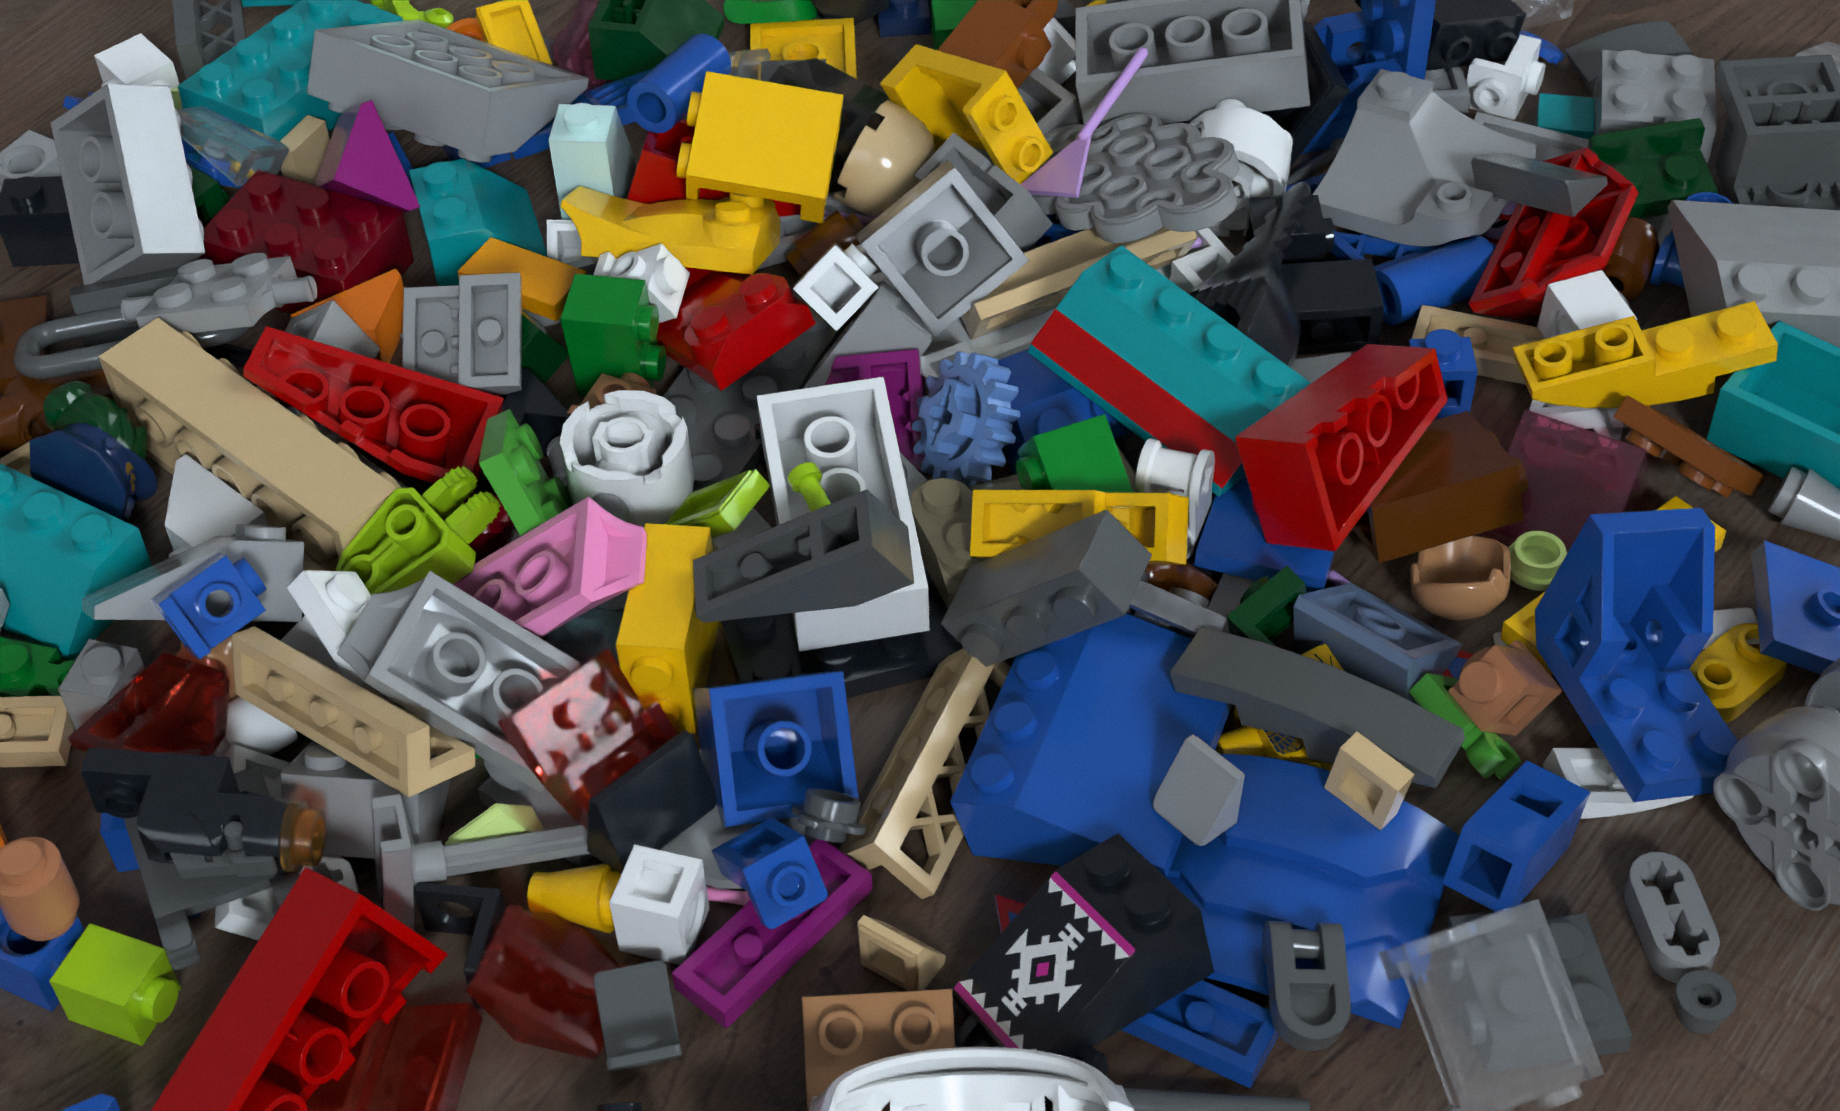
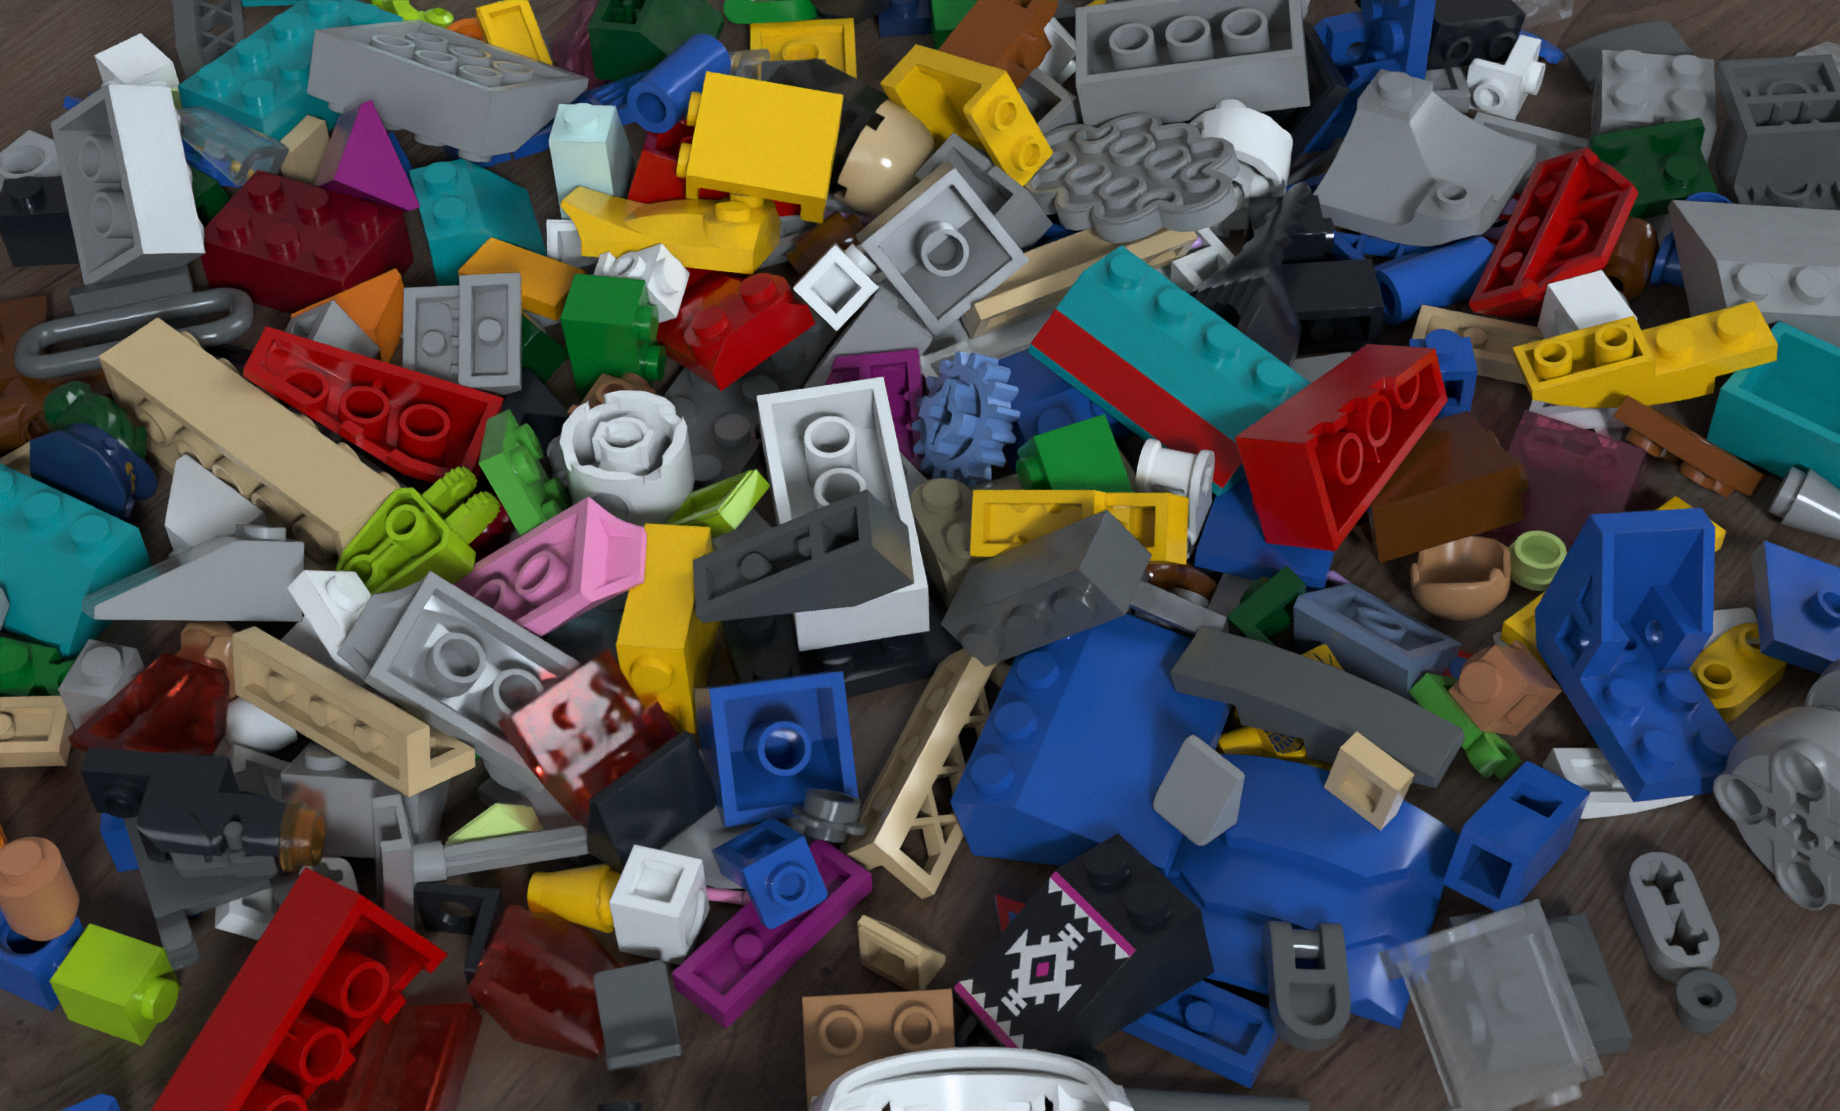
light grey plate [121,253,317,333] -> none
blue brick [151,553,267,660] -> none
lime piece [787,462,831,512] -> none
lavender piece [1020,47,1148,198] -> none
dark grey slope [1471,154,1608,217] -> none
teal tile [1536,93,1595,140] -> none

